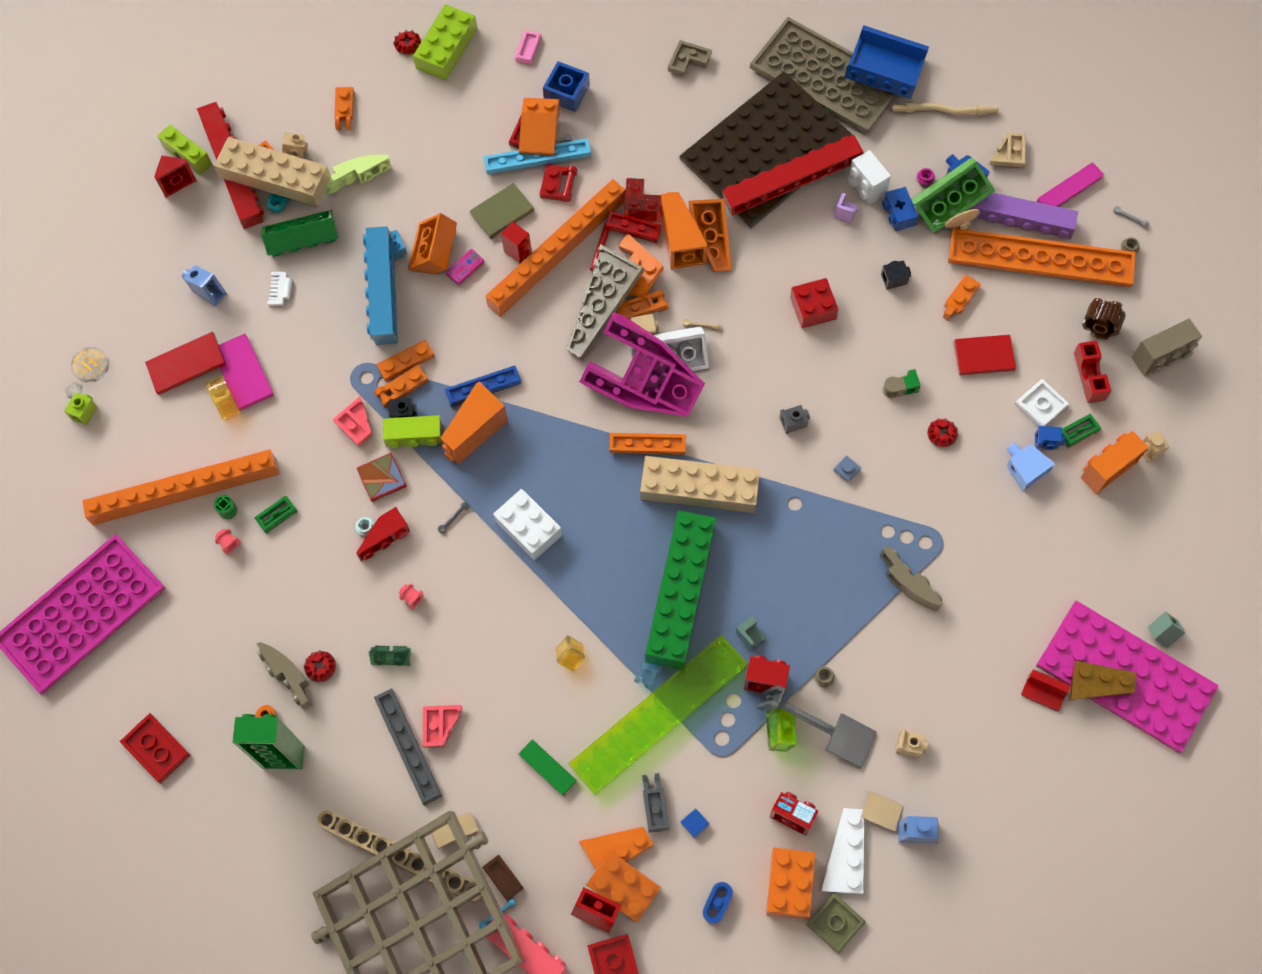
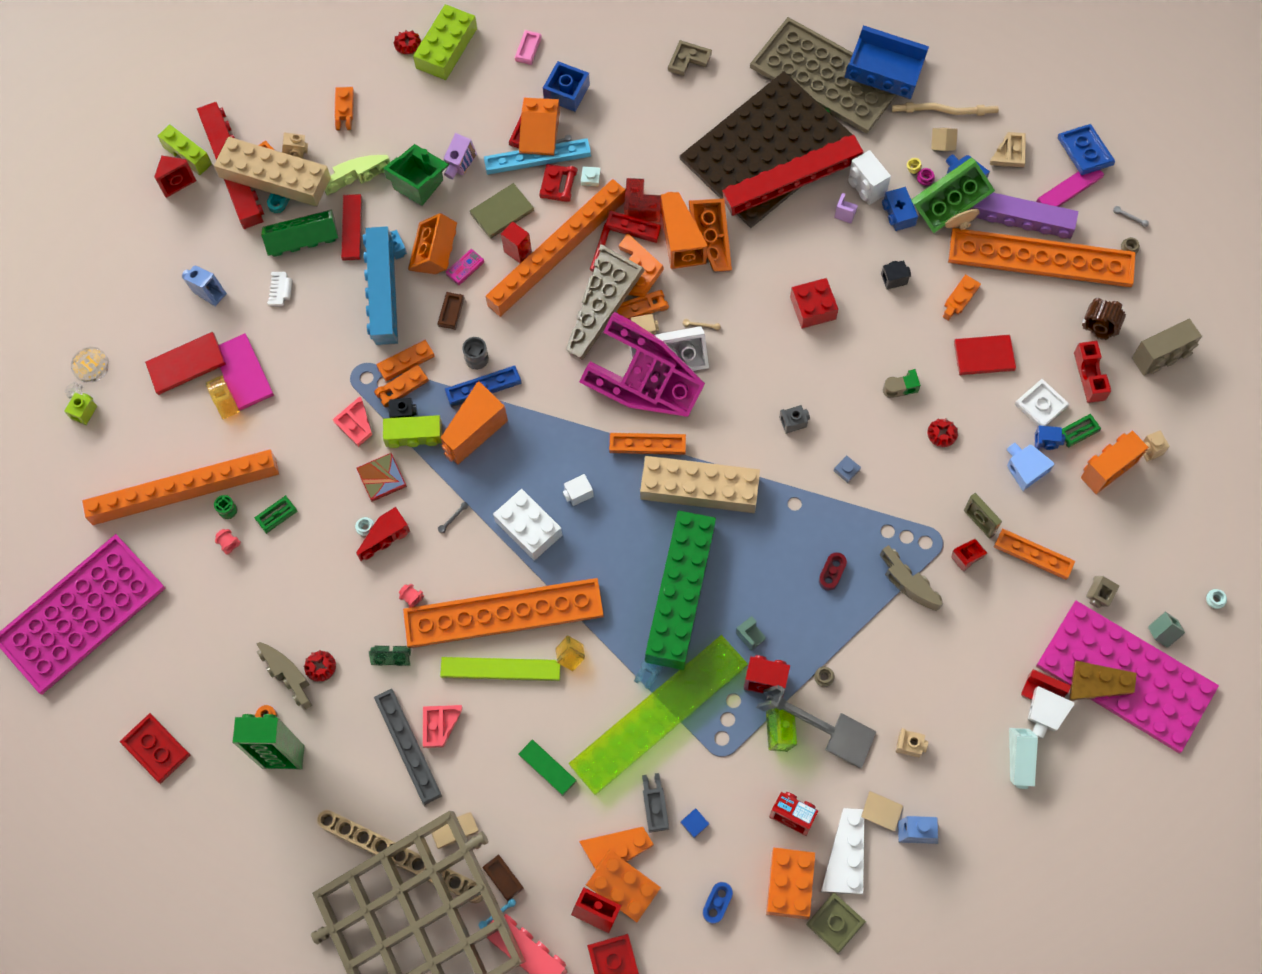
none -> red tile [341,194,362,261]
none -> green piece [384,144,449,206]
none -> orange plate [403,578,604,648]
none -> reddish brown tile [437,292,465,330]
none -> lime tile [440,657,561,681]
none -> lavender torso [444,133,477,179]
none -> dark grey wheel [462,337,489,370]
none -> white brick [563,474,594,506]
none -> light aqua plate [581,167,601,187]
none -> dark red plate [819,552,847,590]
none -> light yellow hinge [907,158,922,174]
none -> tan panel [931,127,958,151]
none -> red slope [951,539,988,572]
none -> olive tile [964,492,1002,538]
none -> orange plate [994,528,1075,580]
none -> light aqua slope [1009,728,1038,789]
none -> white torso [1028,686,1074,739]
none -> blue tile [1058,124,1115,176]
none -> dark tan brick [1086,576,1119,608]
none -> light aqua plate [1206,589,1227,609]

